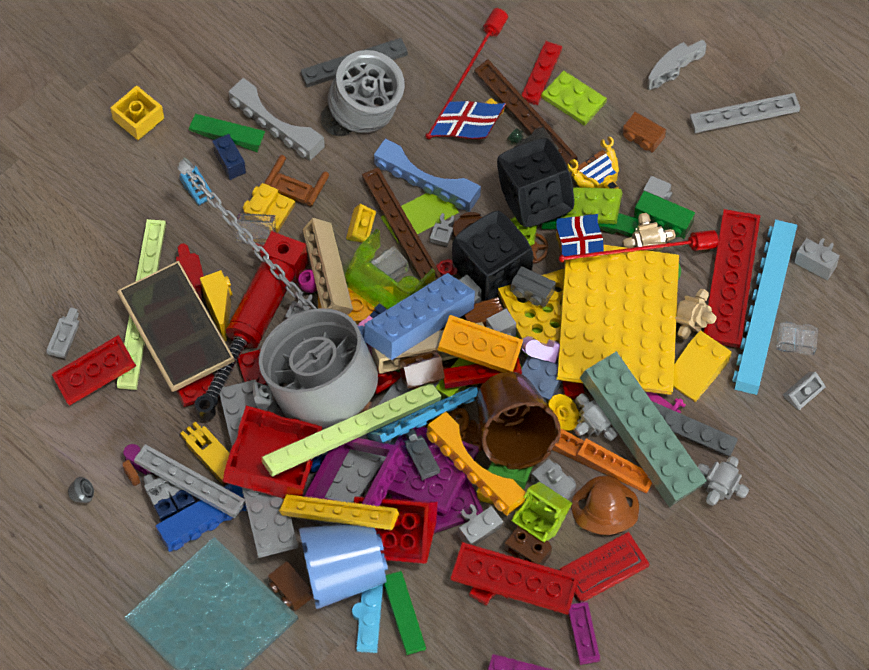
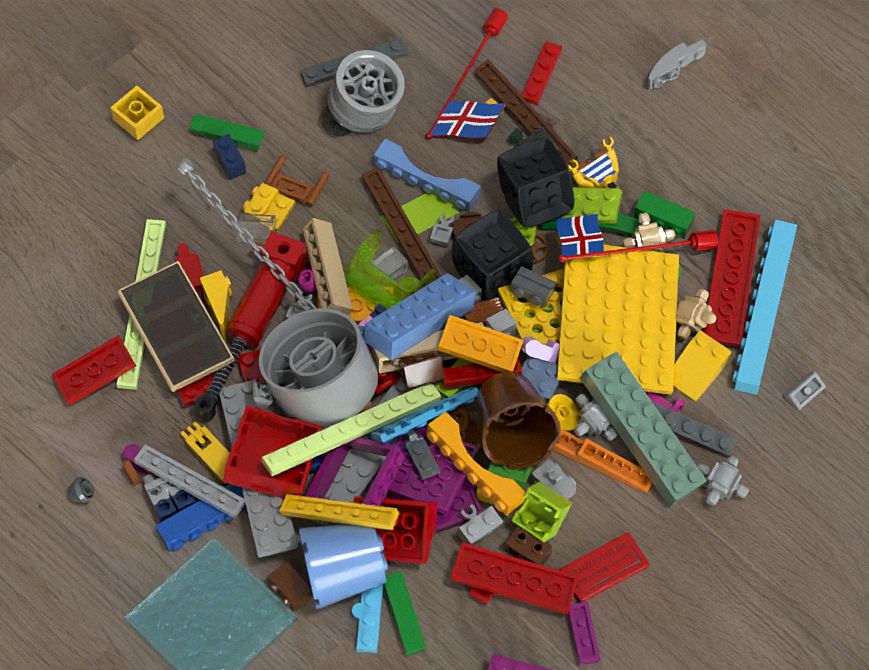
light grey hinge [46,307,79,359] -> none
dark azure slope [179,166,214,206] -> none
light grey arch [228,78,325,161] -> none
yellow slope [346,204,376,244] -> none
red plate [436,259,457,276] -> none
lime plate [541,70,607,126] -> none
red plate [562,381,584,399] -> none
dark orange piece [571,476,639,535] -> none
dark orange brick [623,112,666,152] -> none
light grey brick [643,176,673,201] -> none
light grey plate [689,93,800,133] -> none
clear brick [776,321,818,355] -> none
light grey brick [794,238,840,281] -> none

